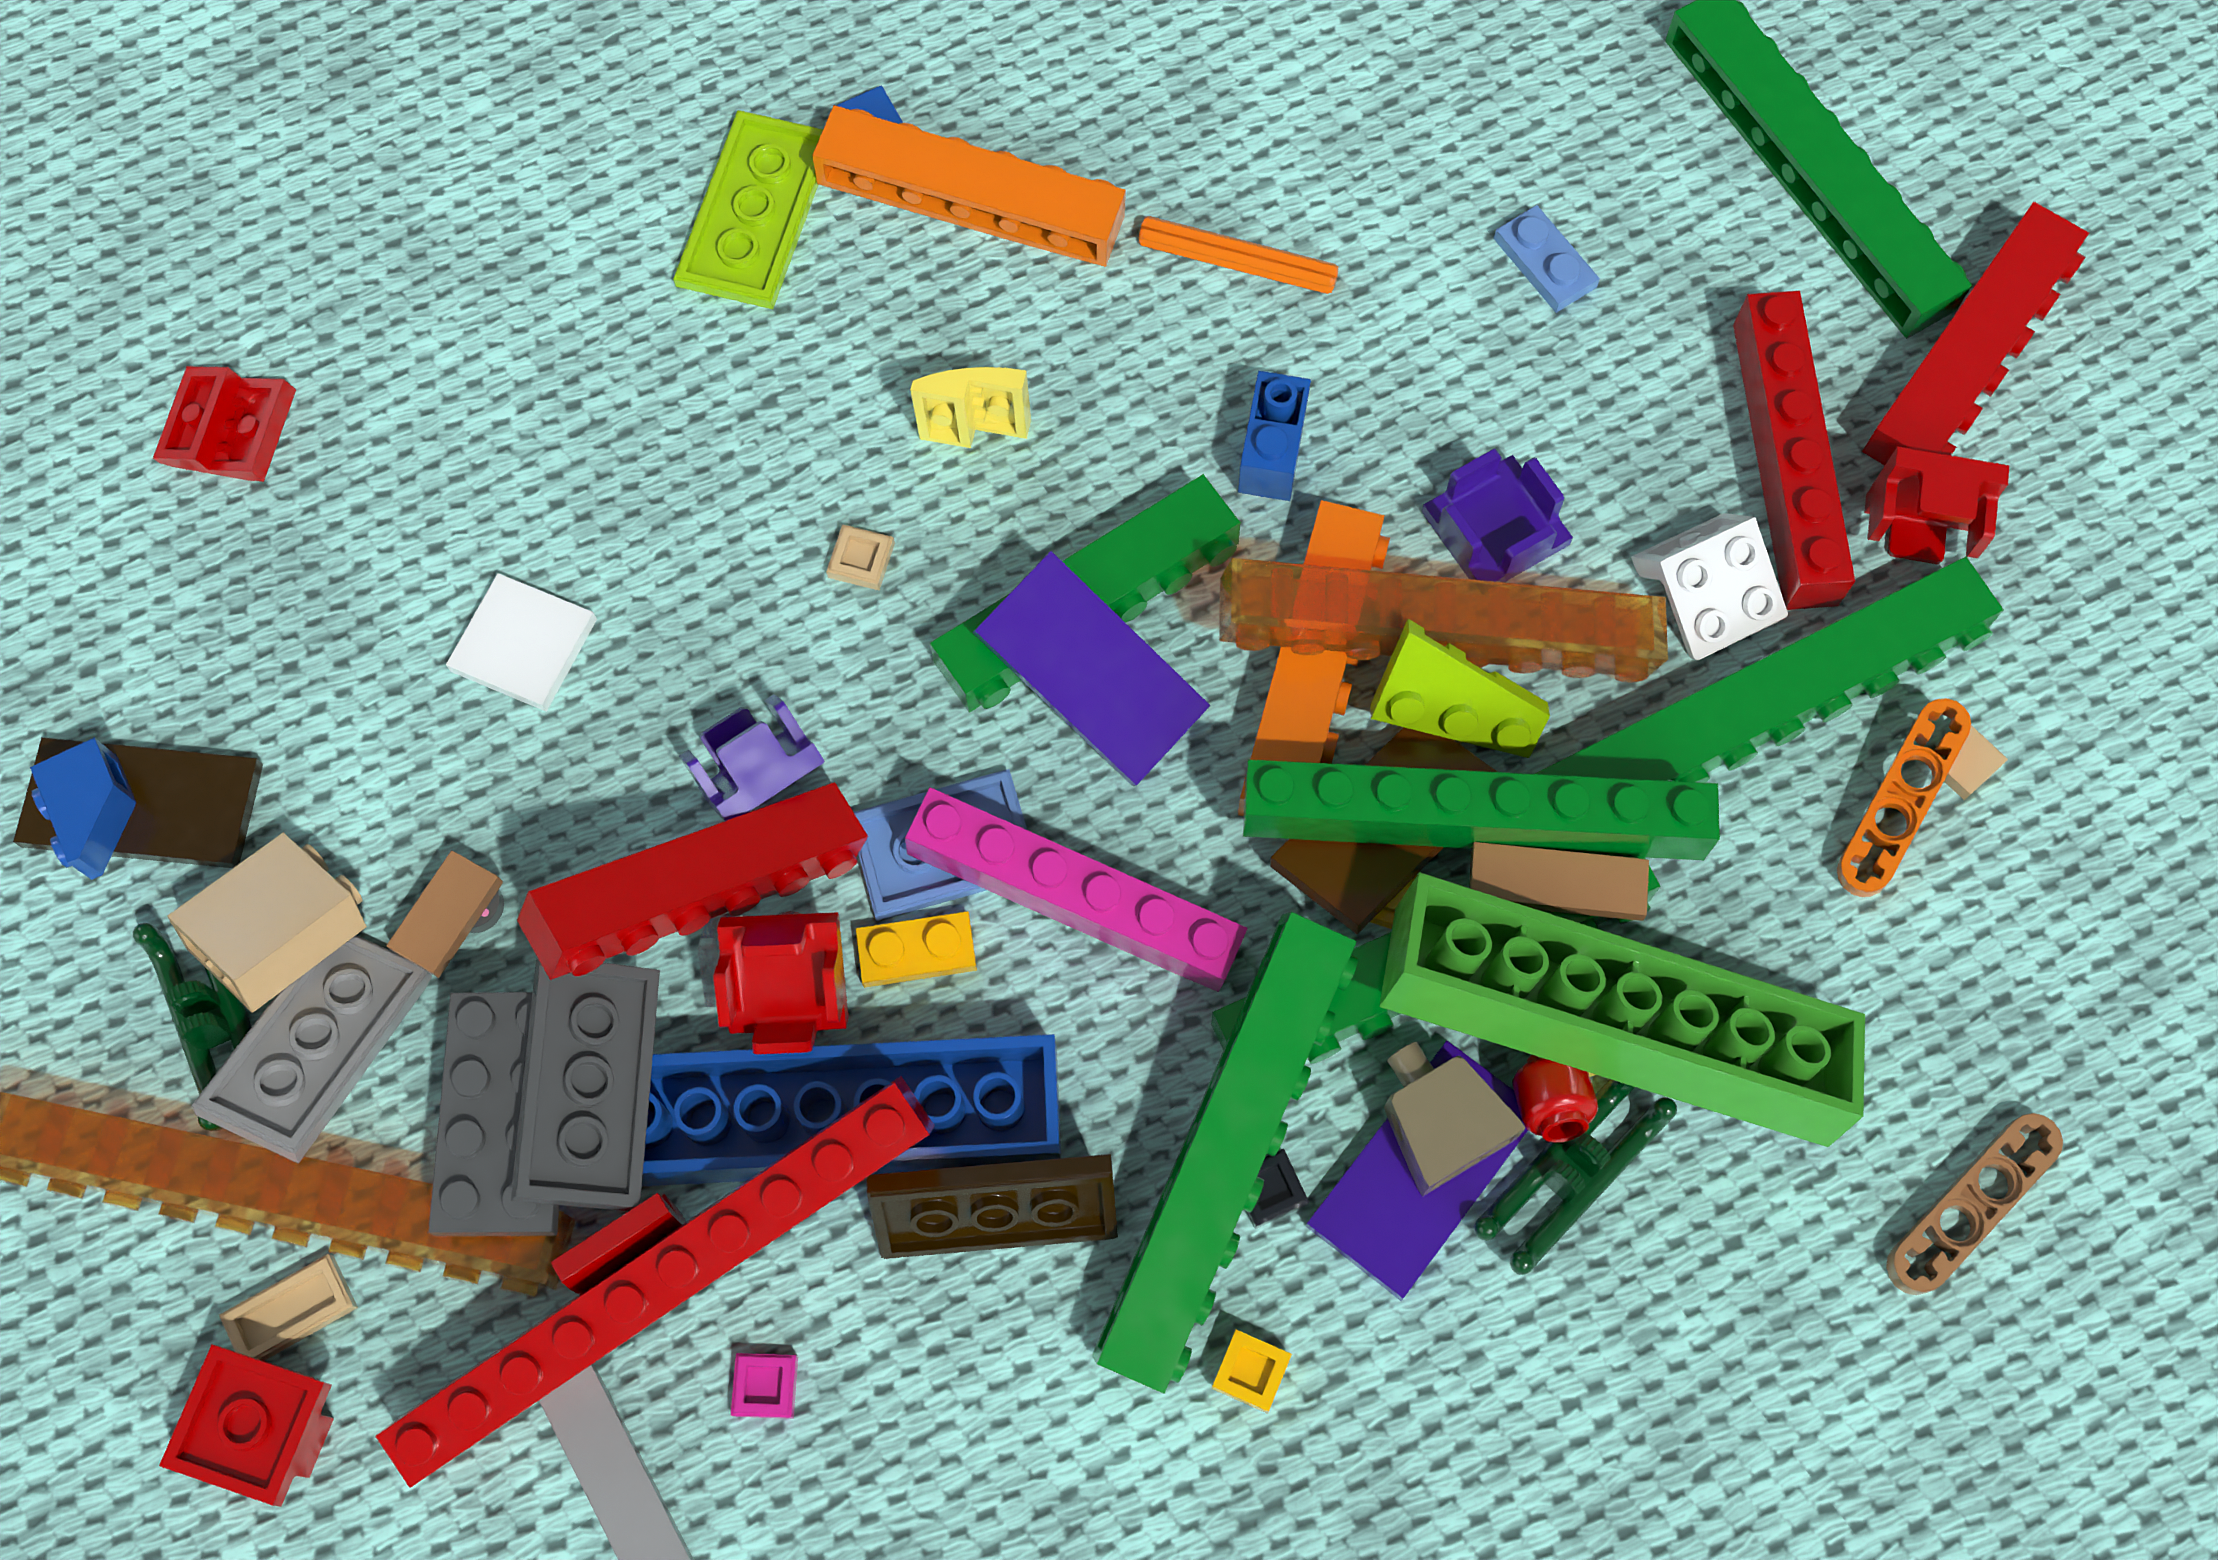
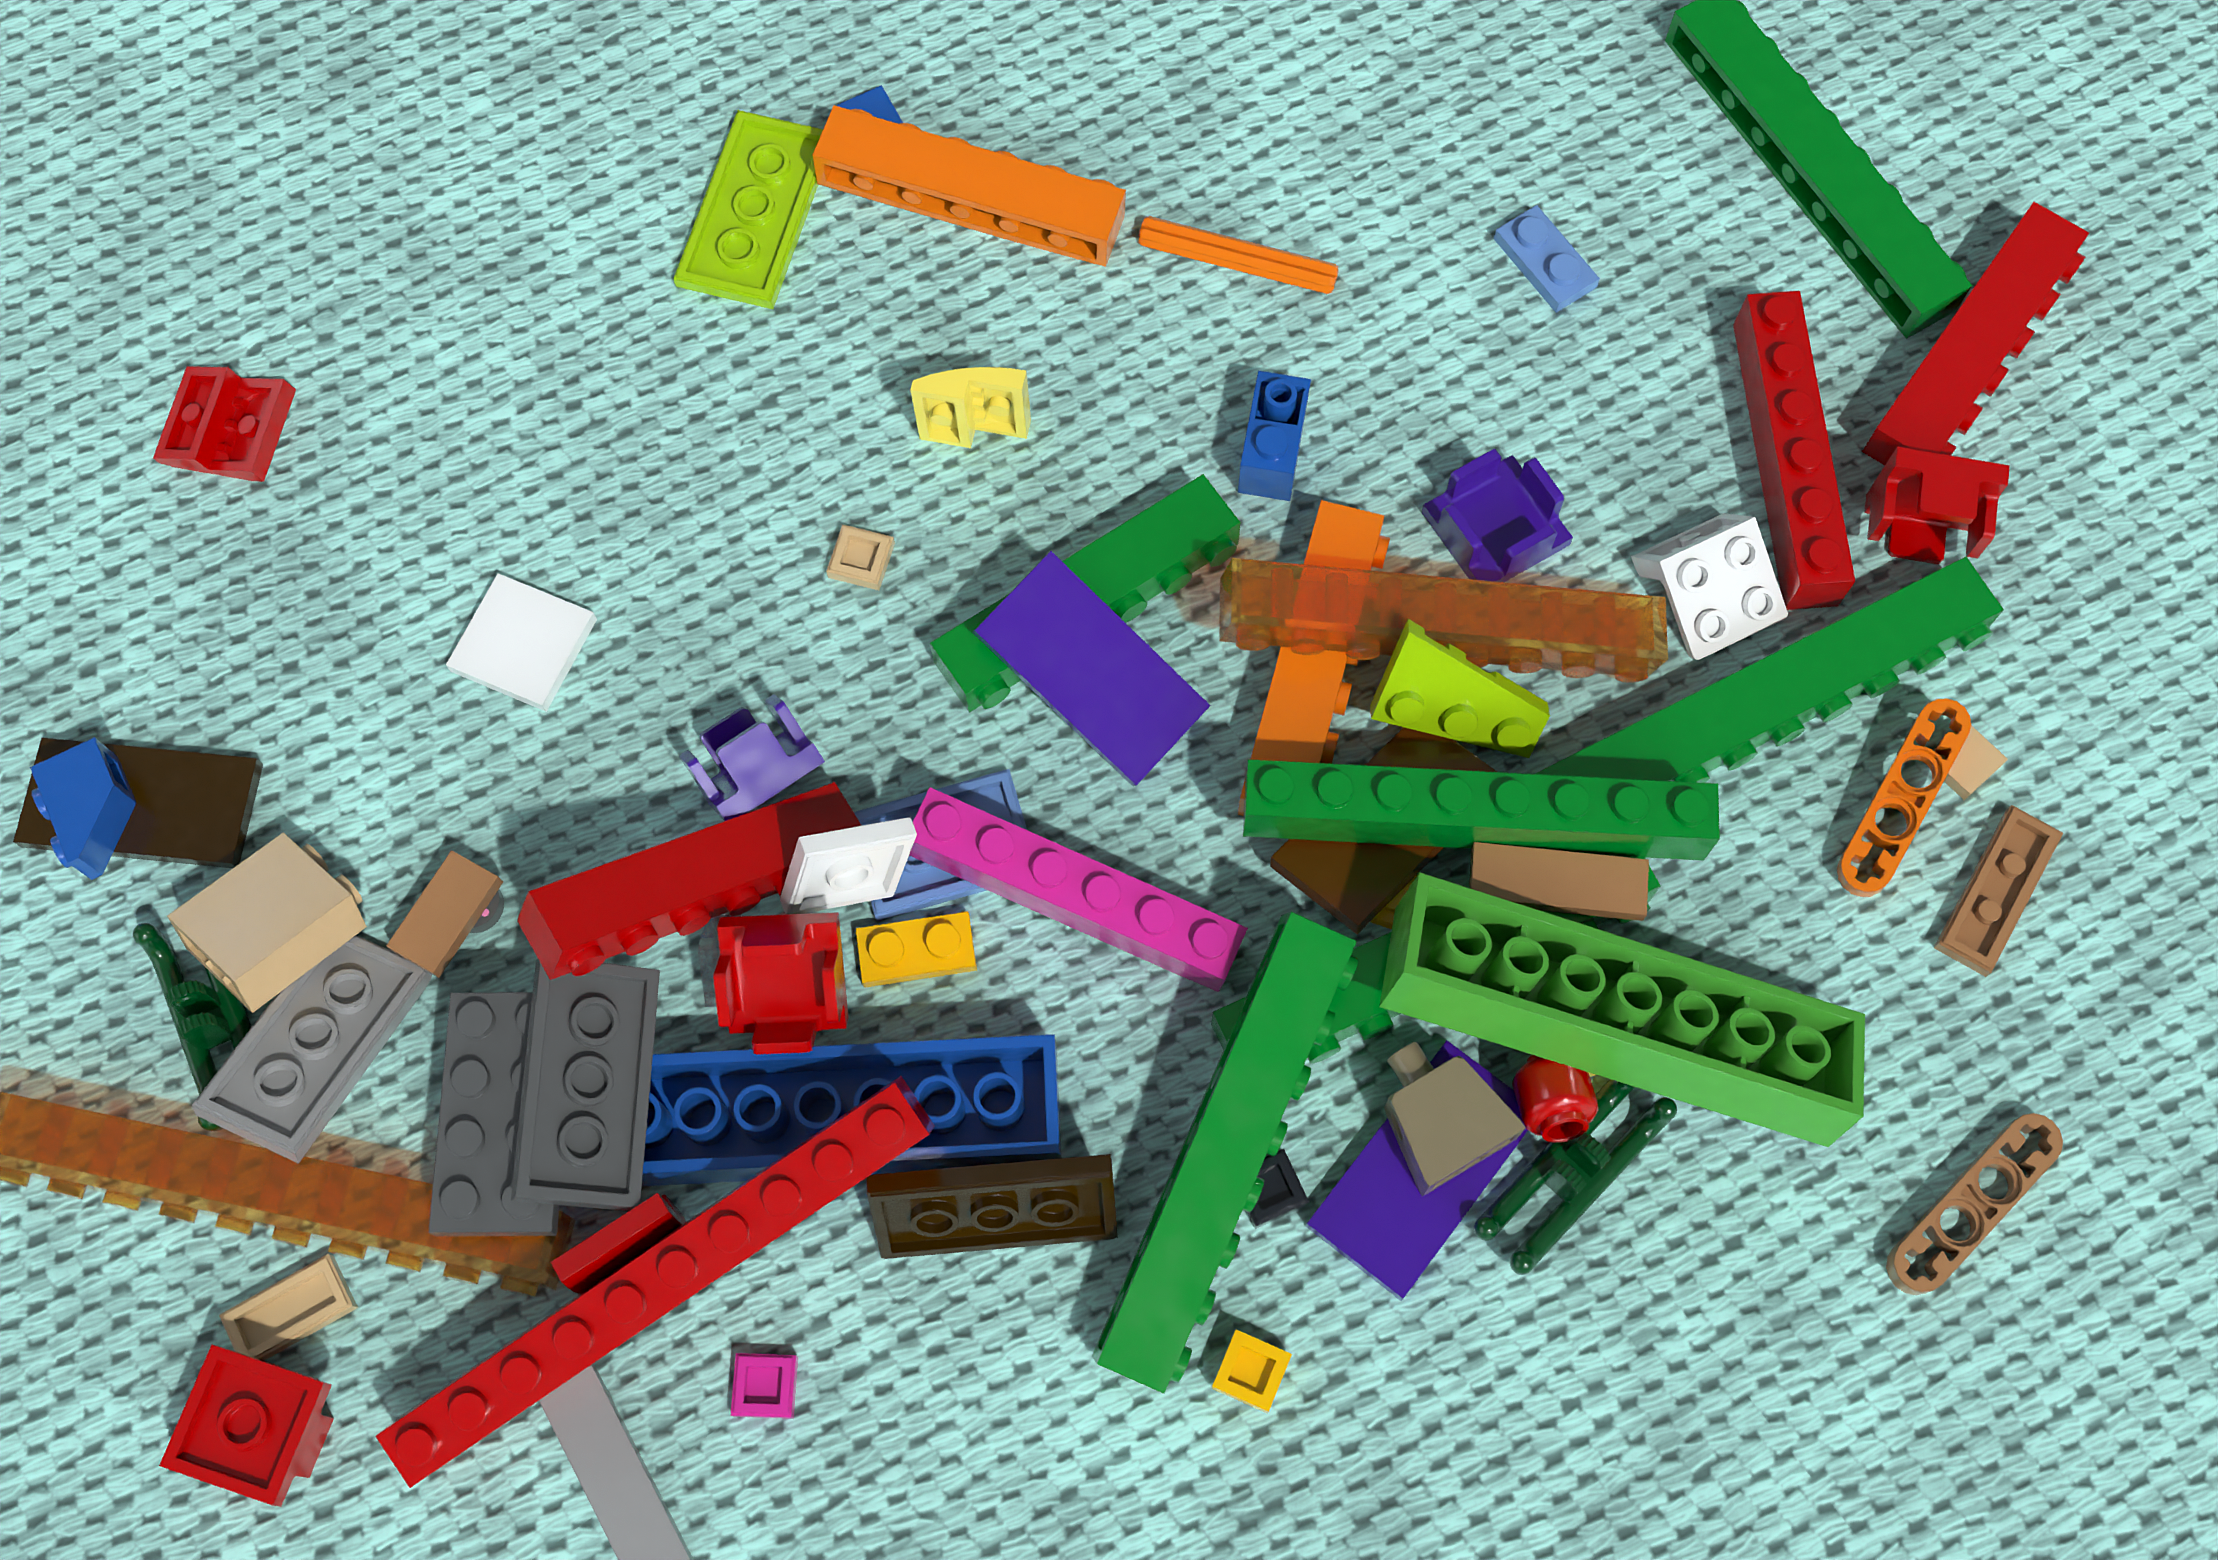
none -> white tile [780,817,917,914]
none -> medium nougat tile [1934,805,2063,977]

